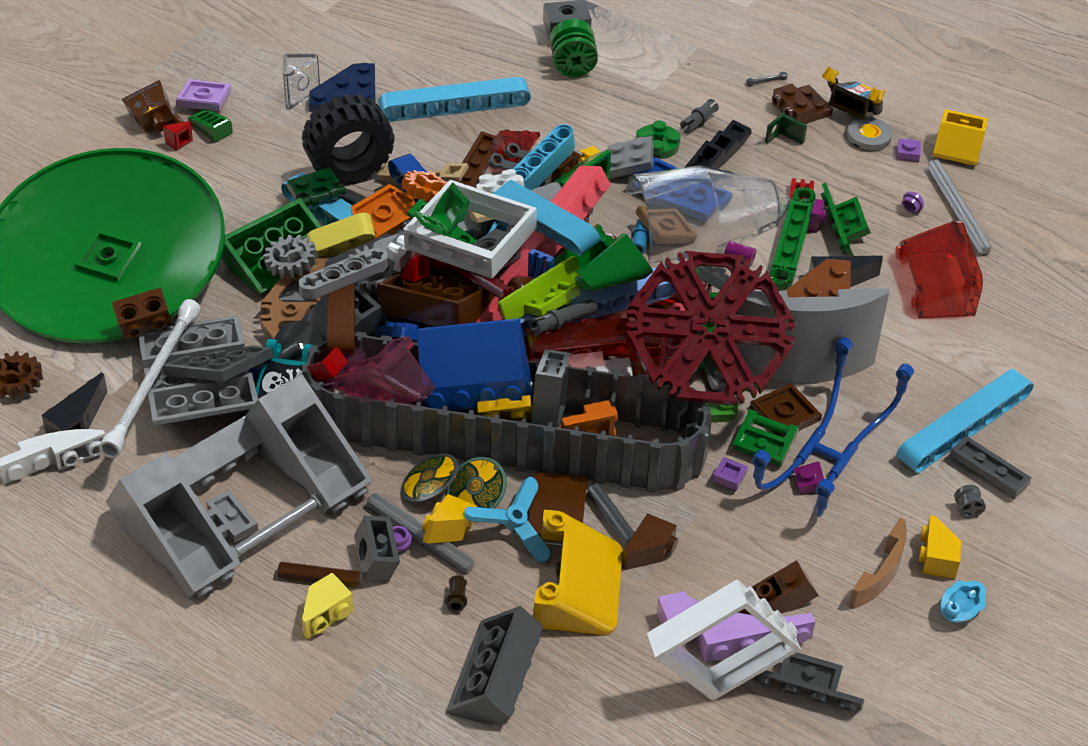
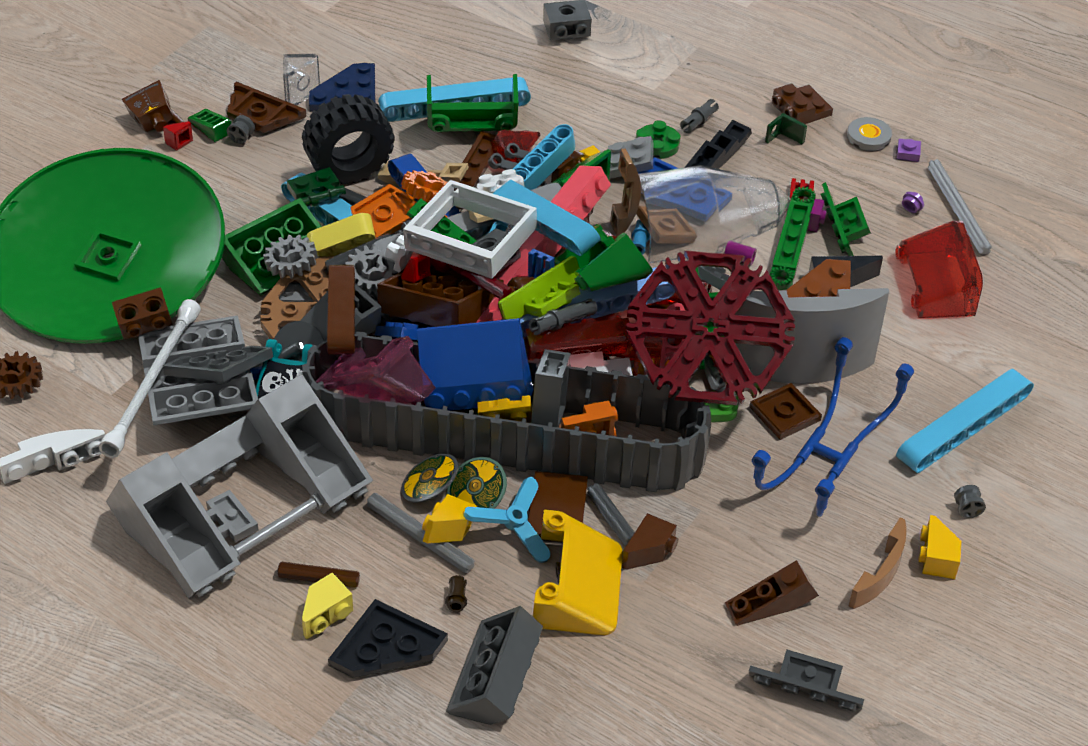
black slope [41,372,108,434] -> none
lavender tile [176,79,231,111] -> none
light grey beam [299,248,388,299] -> none
red slope [307,347,347,382] -> none
dark grey brick [354,515,400,581] -> none
medium lavender plate [393,526,412,552] -> none
green piece [414,182,470,236] -> none
green wheel [550,19,598,77] -> none
white window [647,579,801,701] -> none
lavender arch [657,591,815,662] -> none
medium lavender plate [712,457,748,491] -> none
green plate [733,409,799,467] -> none
dark grey hinge [746,72,788,86] -> none
magenta plate [794,461,824,495] -> none
dark brown torso [822,66,885,120] -> none
yellow slope [933,109,989,166] -> none
medium azure arm [940,580,986,623] -> none
dark grey plate [950,436,1032,499] -> none
none -> reddish brown wing [227,81,307,133]
none -> dark grey wheel [227,115,255,144]
none -> black plate [328,599,448,678]
none -> green windscreen [427,74,519,132]
none -> medium nougat slope [610,148,641,237]

